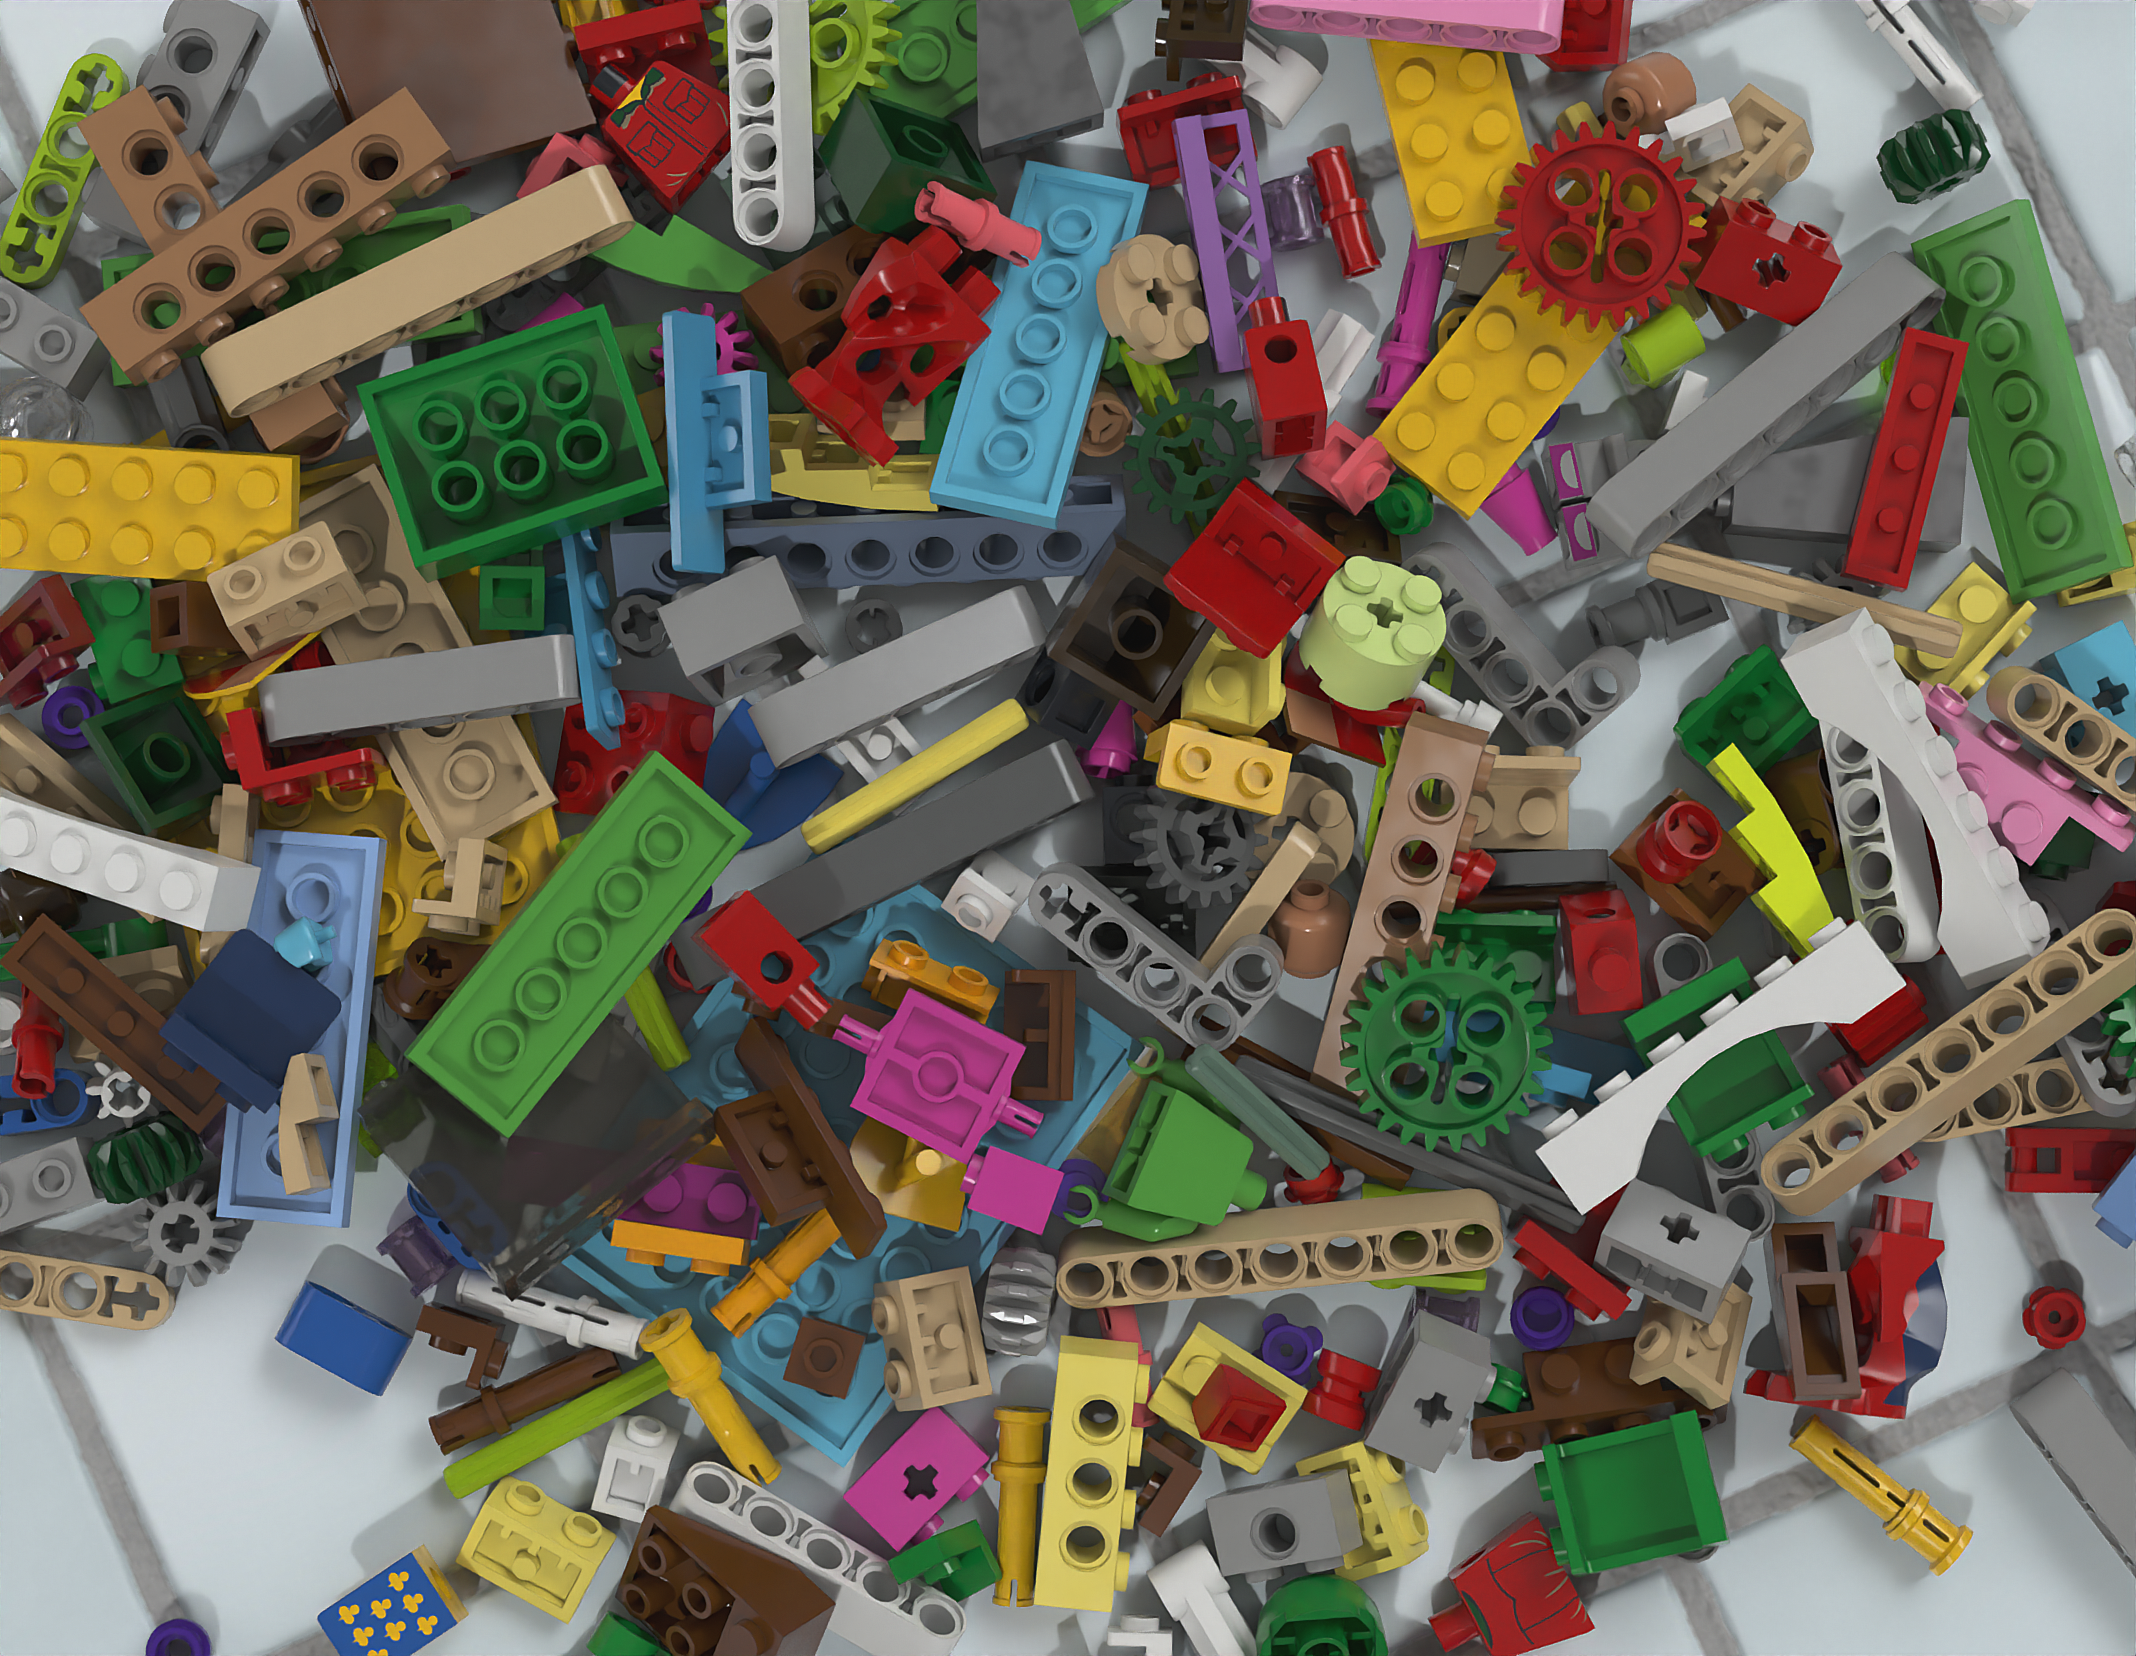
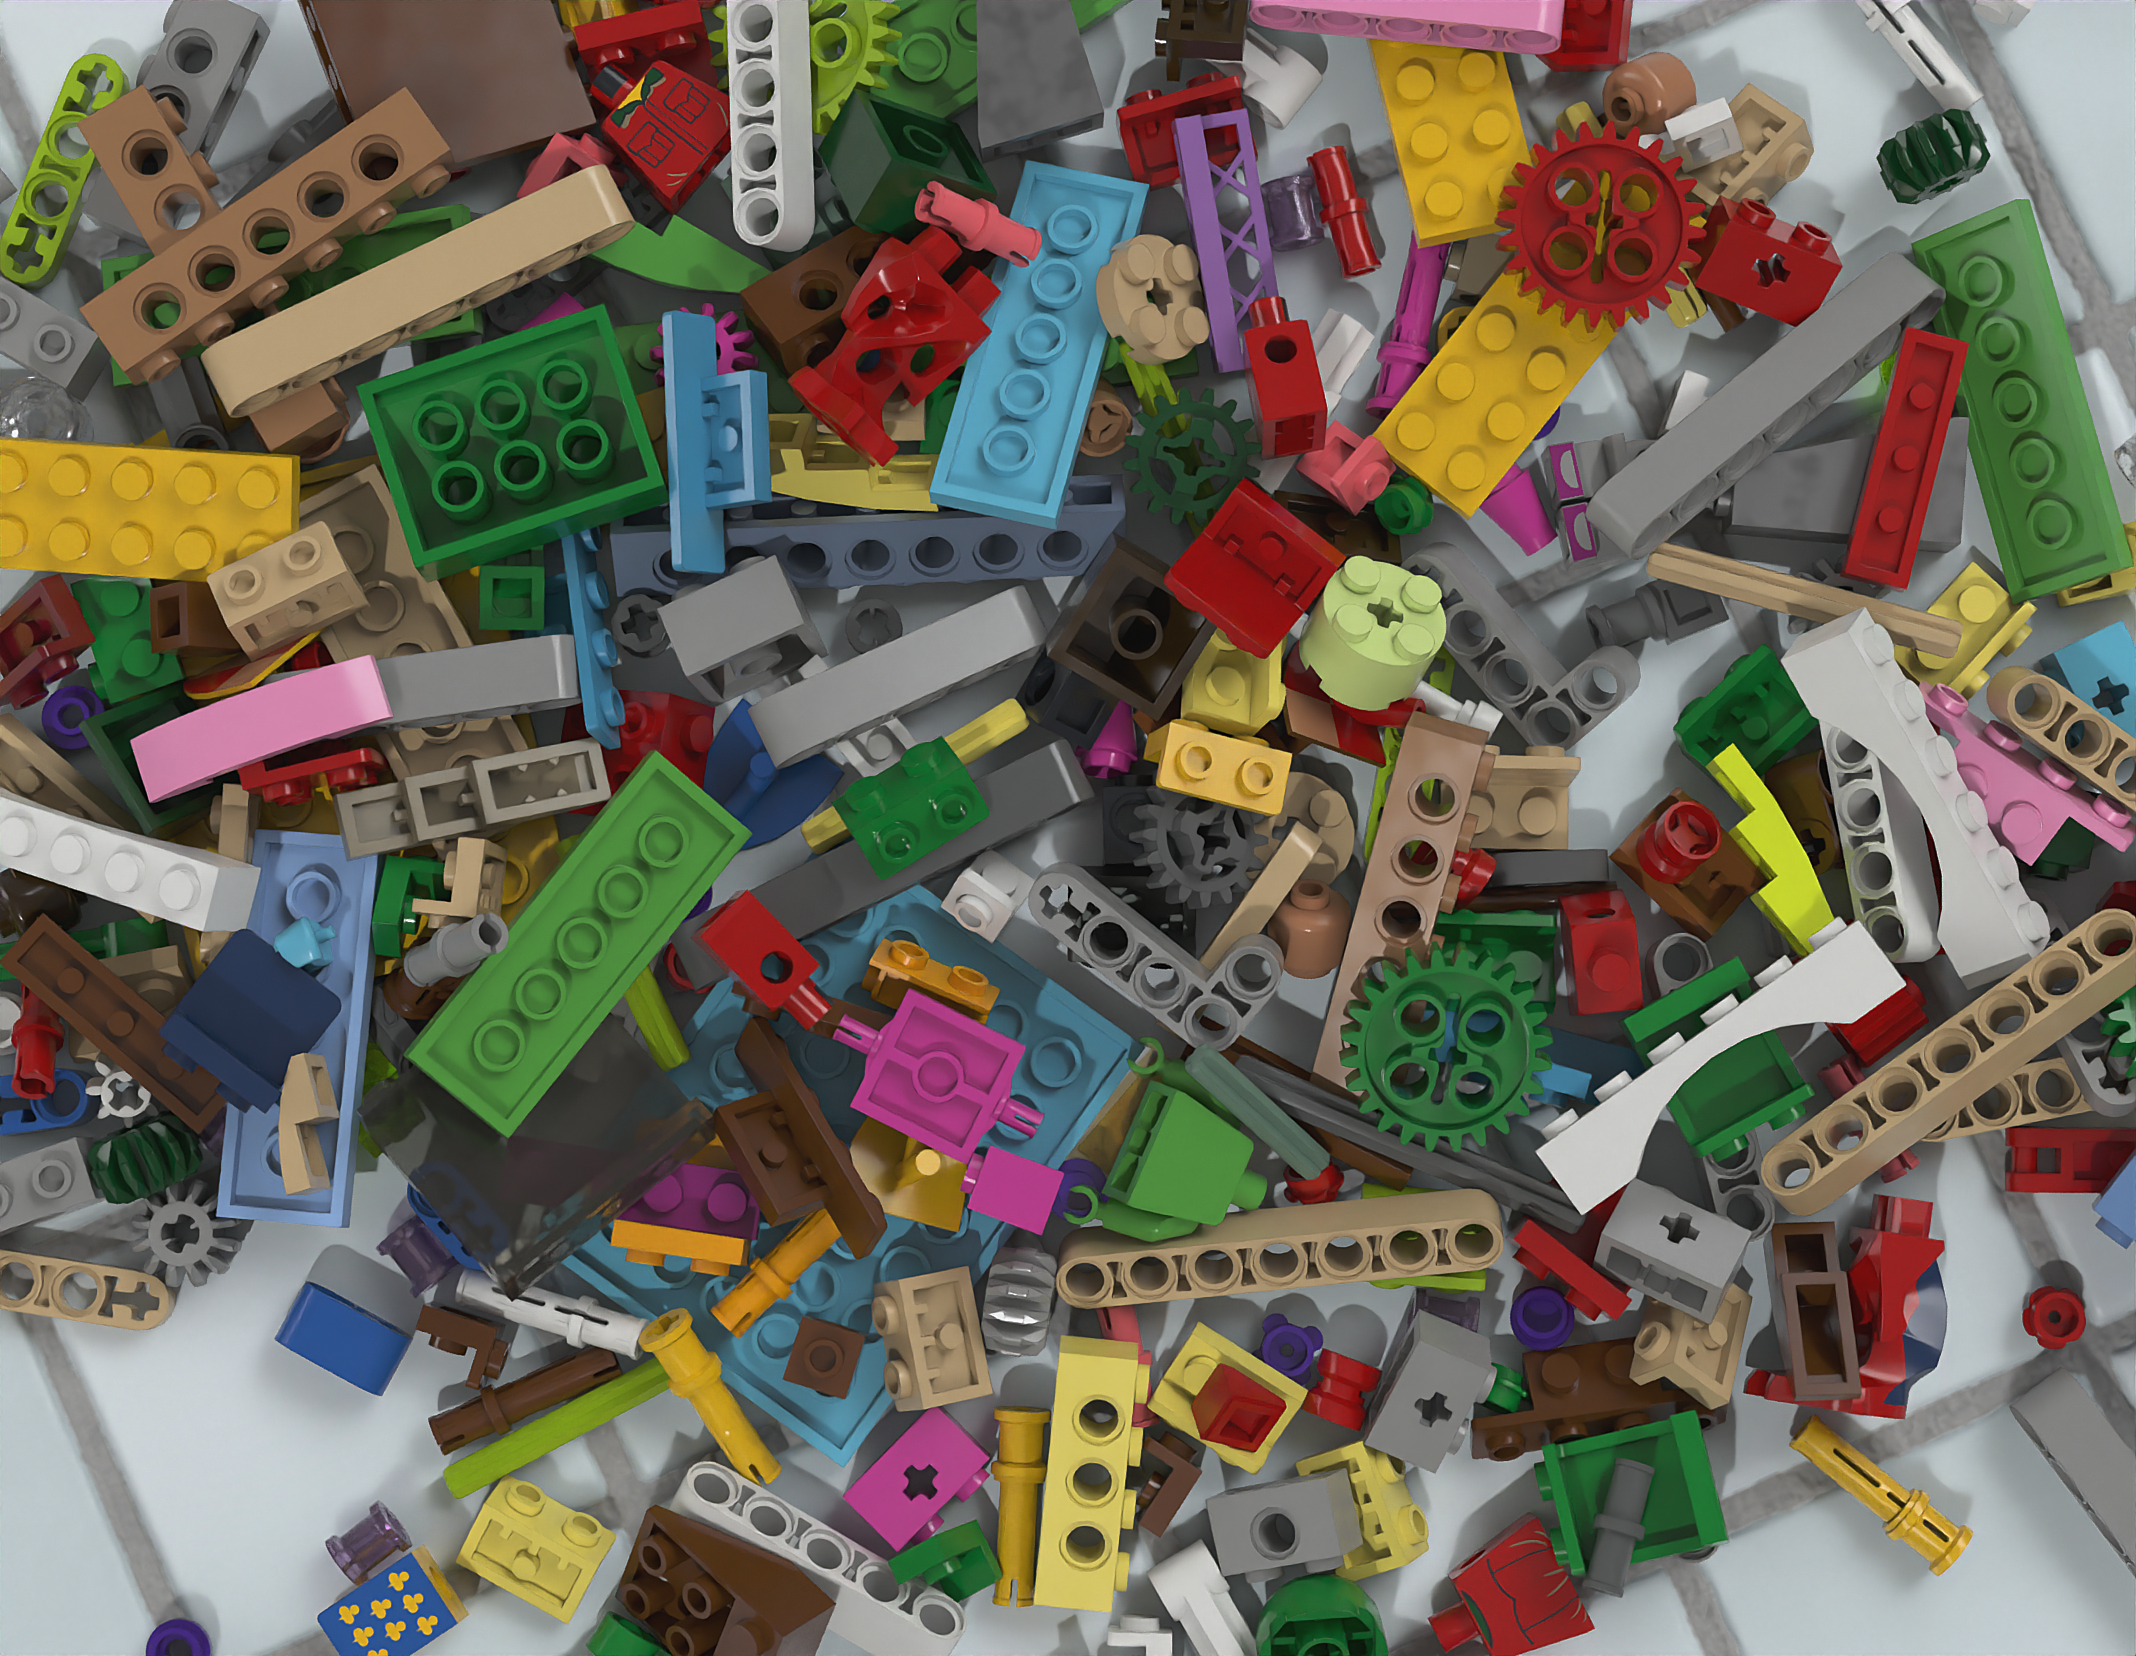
white bracket [591,1414,681,1524] -> none
reddish brown hinge [1003,969,1076,1102] -> none
lime piece [1620,303,1706,390] -> none
none -> bright pink slope [130,655,394,803]
none -> clear purple bush [325,1500,413,1587]
none -> dark tan slope [332,737,612,861]
none -> green bracket [371,855,452,958]
none -> light grey pin [404,913,509,987]
none -> green bracket [831,735,990,880]
none -> dark grey pin [1582,1458,1656,1598]

